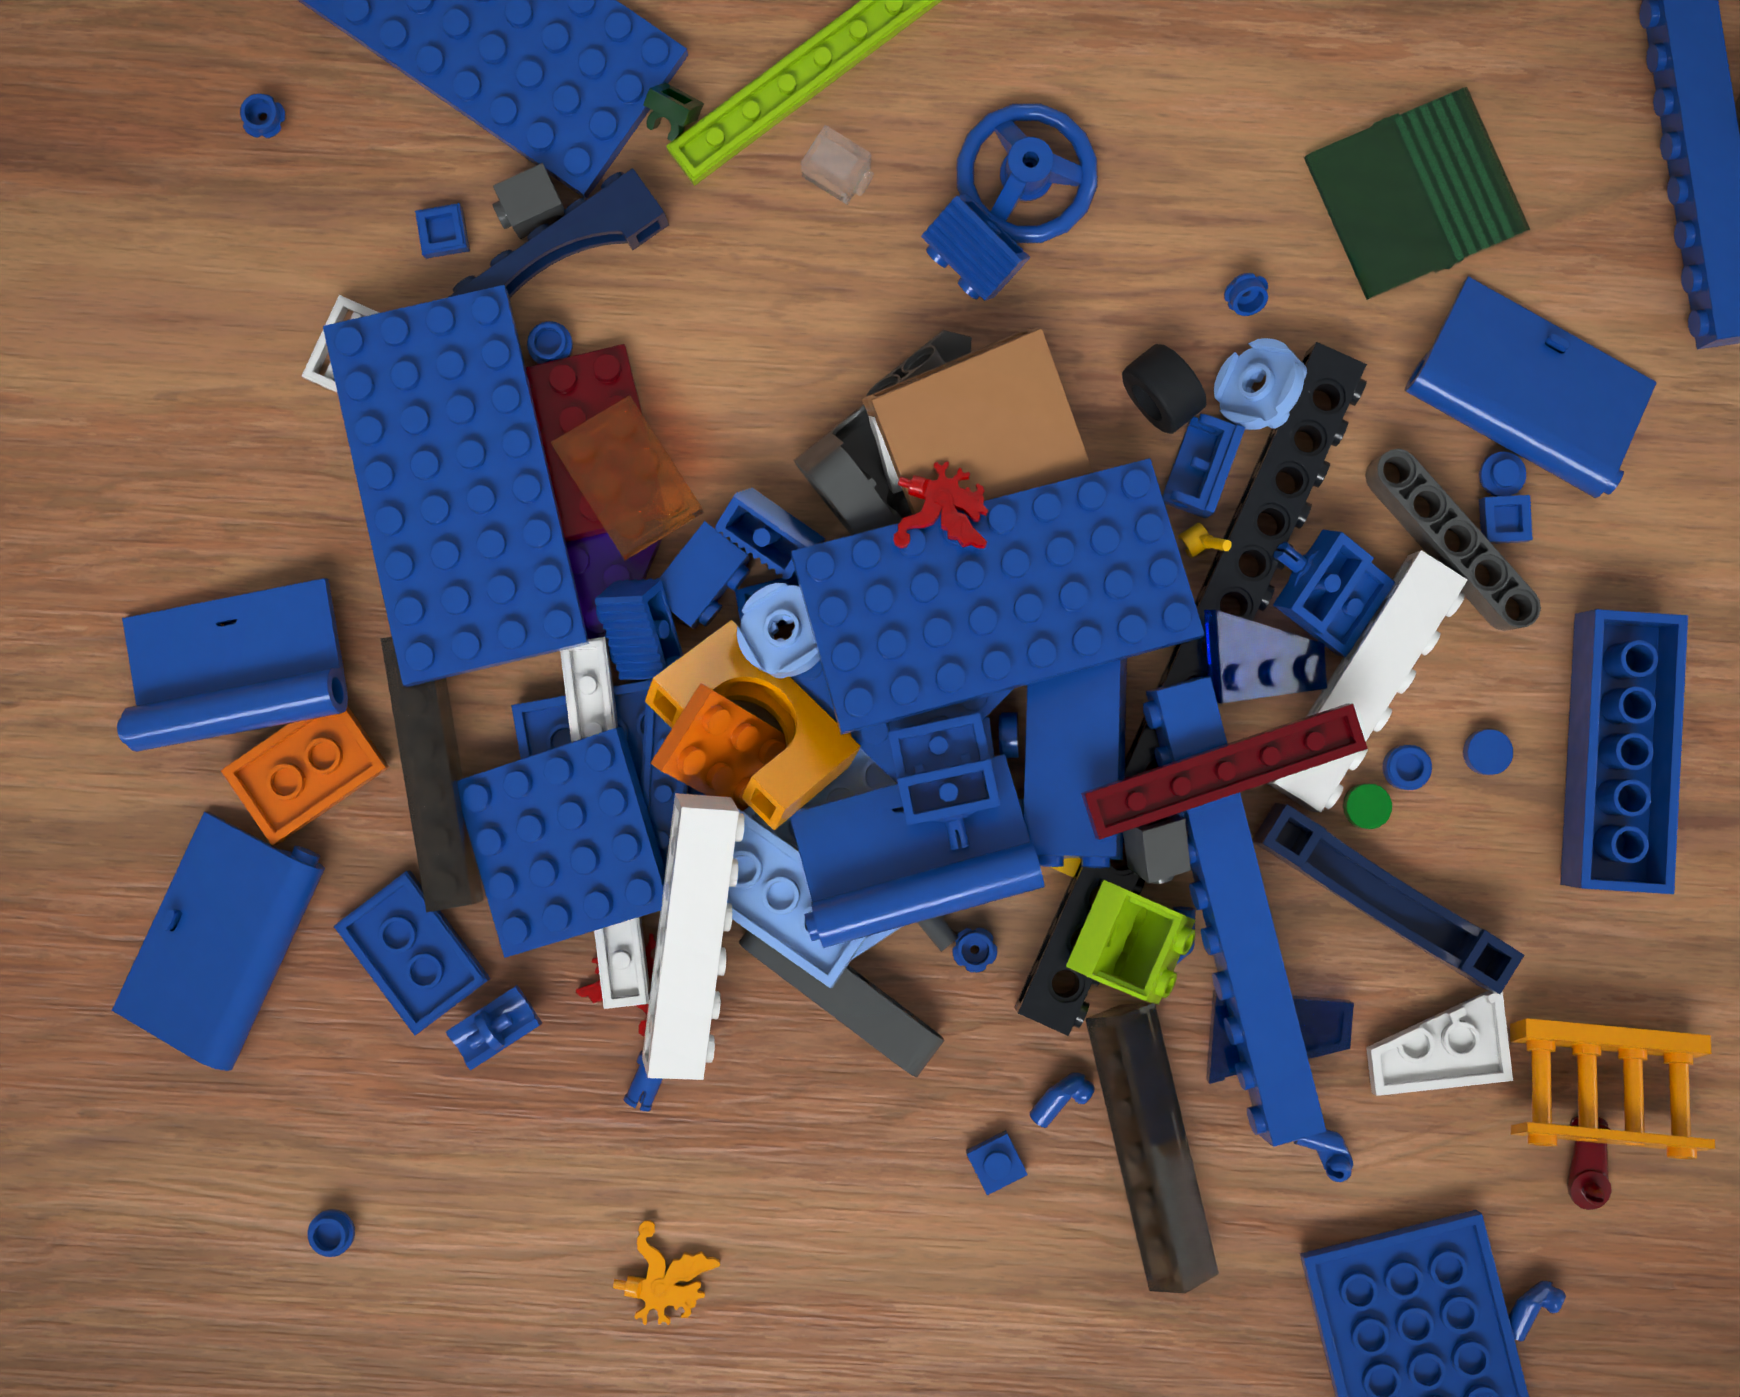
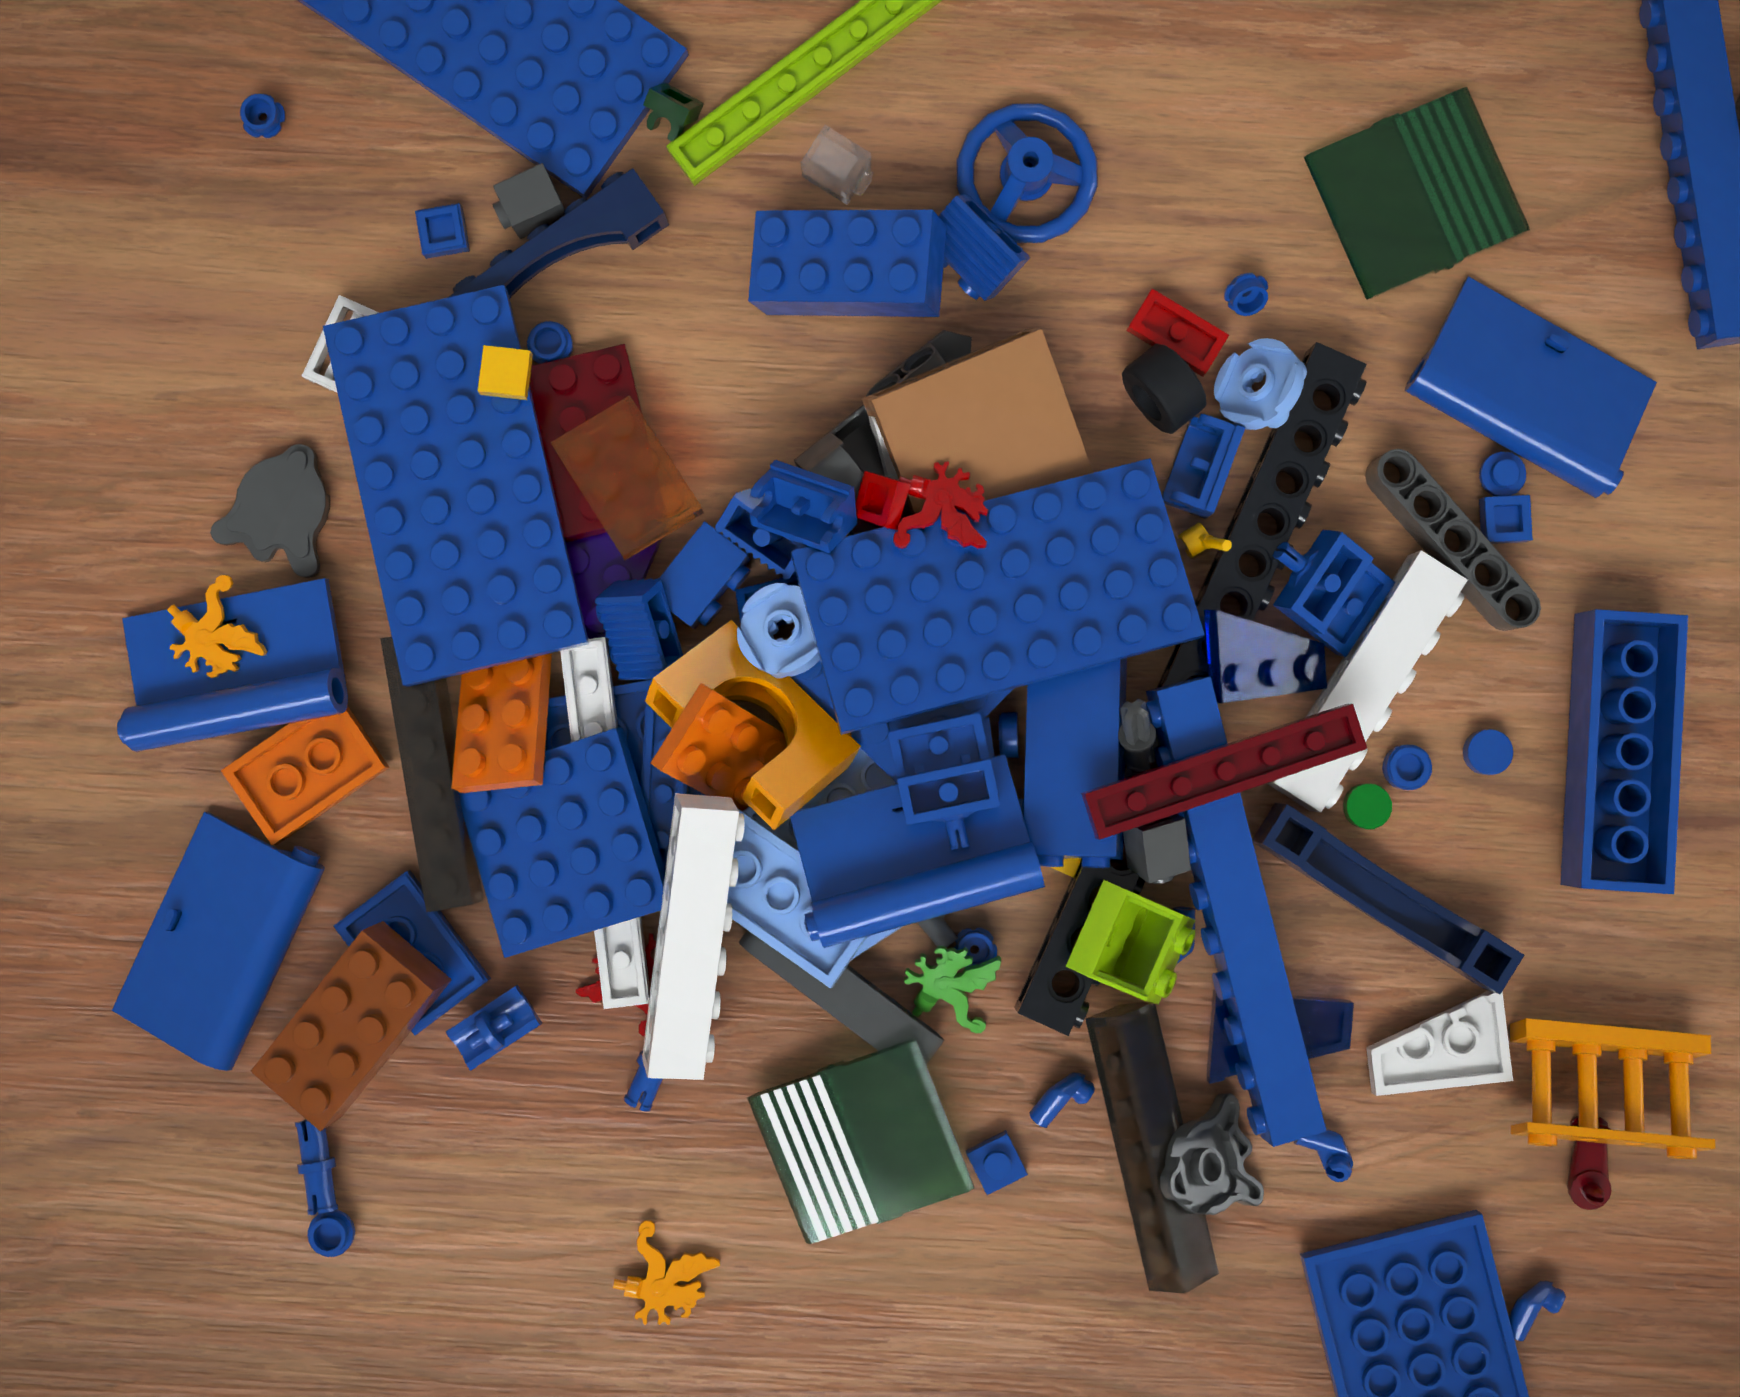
none -> light orange piece [167,575,267,678]
none -> dark grey tile [210,444,330,578]
none -> dark orange brick [251,921,452,1132]
none -> blue pin [295,1120,338,1215]
none -> orange plate [451,653,552,793]
none -> yellow tile [478,345,533,400]
none -> clear green piece [747,1040,975,1244]
none -> blue brick [748,209,947,317]
none -> blue hinge [750,460,857,553]
none -> red plate [856,471,911,530]
none -> bright green piece [904,946,1001,1033]
none -> dark grey axle [1118,699,1156,772]
none -> red plate [1126,288,1229,377]
none -> dark grey tile [1160,1093,1264,1215]

